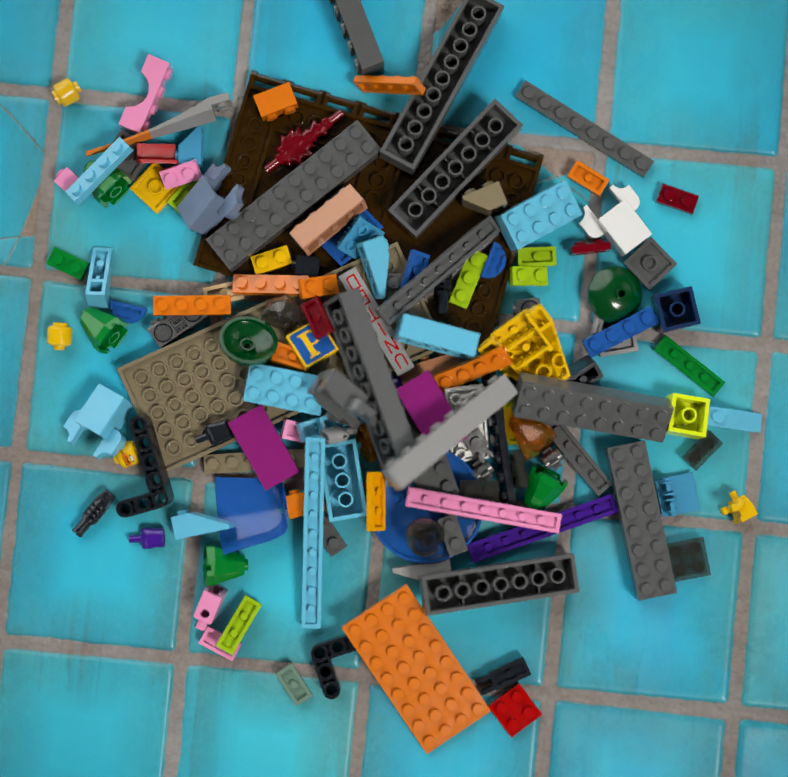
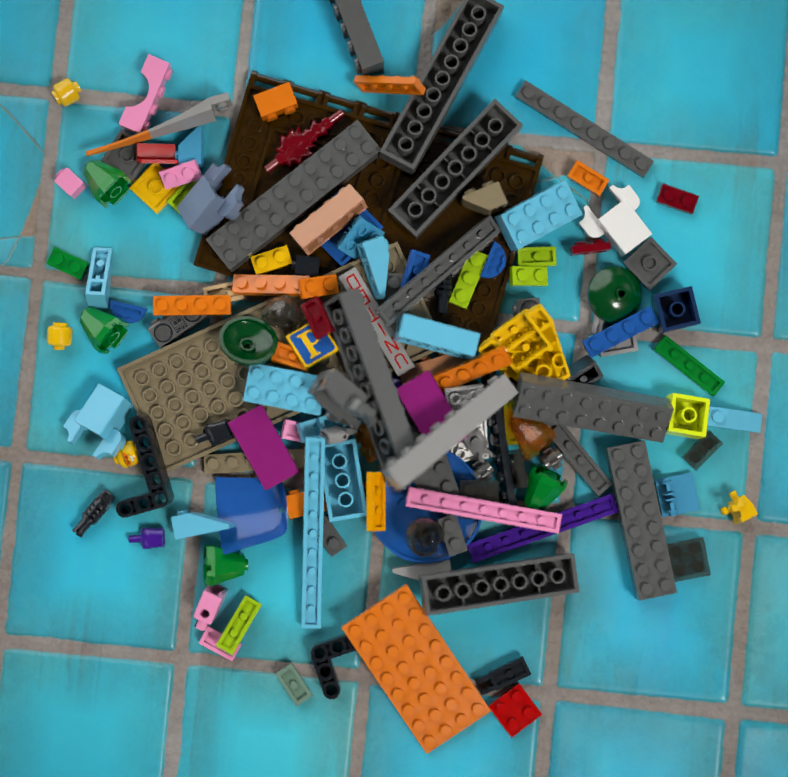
medium azure plate [65,137,133,205] -> none

